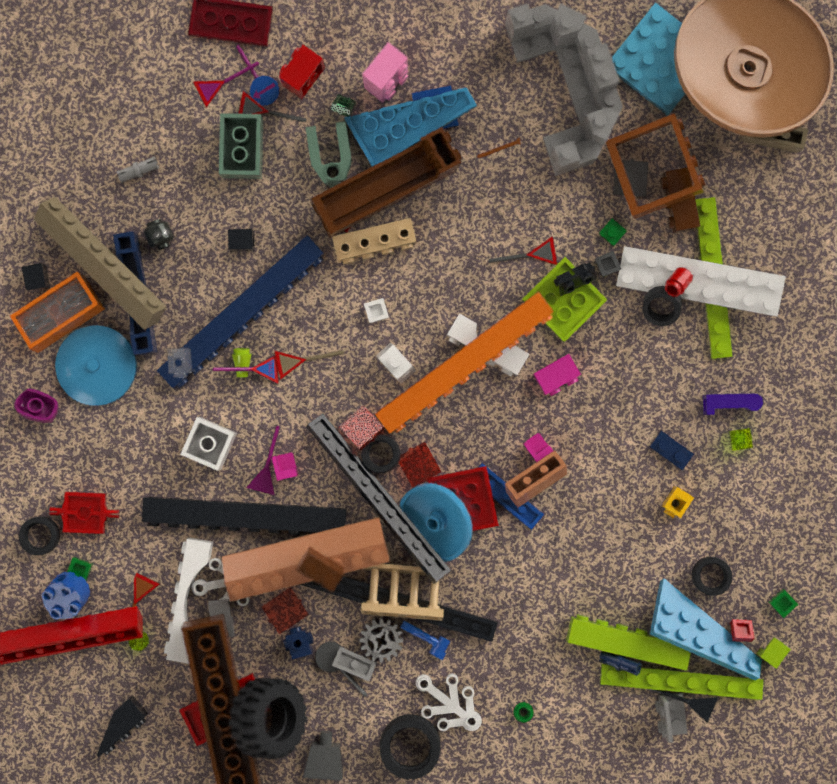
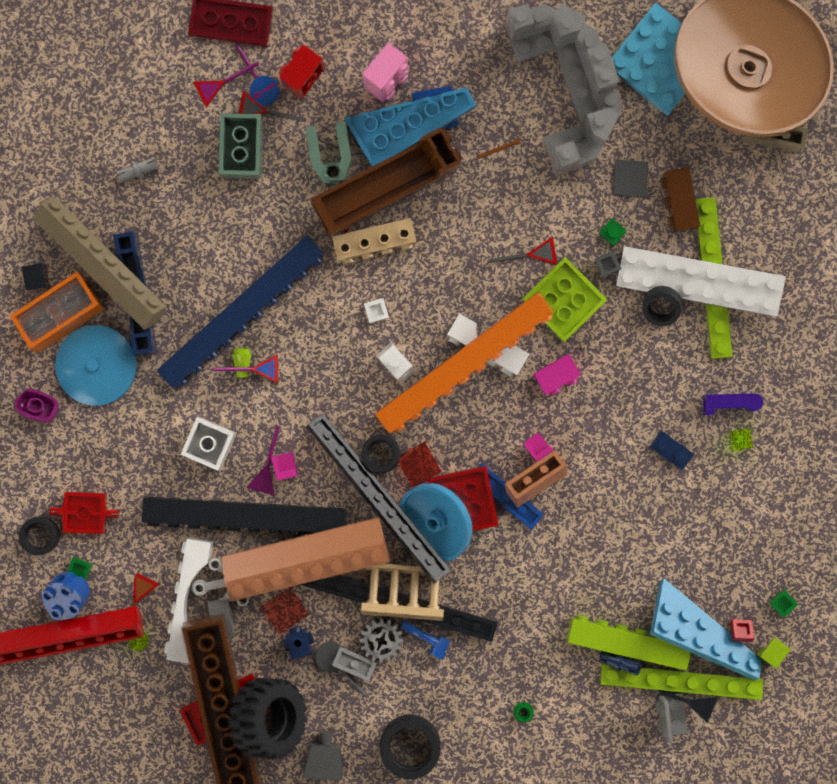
black slope [97,695,149,757] -> none
pearl dark grey head [144,219,174,250] -> none
clear brick [167,348,192,378] -> none
black panel [228,229,255,252] -> none
piece [274,350,344,380] -> none
reddish brown brick [297,546,344,592] -> none
clear green plate [331,94,357,117] -> none
clear red piece [339,405,385,451] -> none
white plant [416,673,482,731] -> none
black hinge [553,262,597,296] -> none
dark orange window [606,113,706,219] -> none
yellow brick [661,486,694,519] -> none
red brick [665,267,693,297] -> none
black tyre [692,556,732,596] -> none

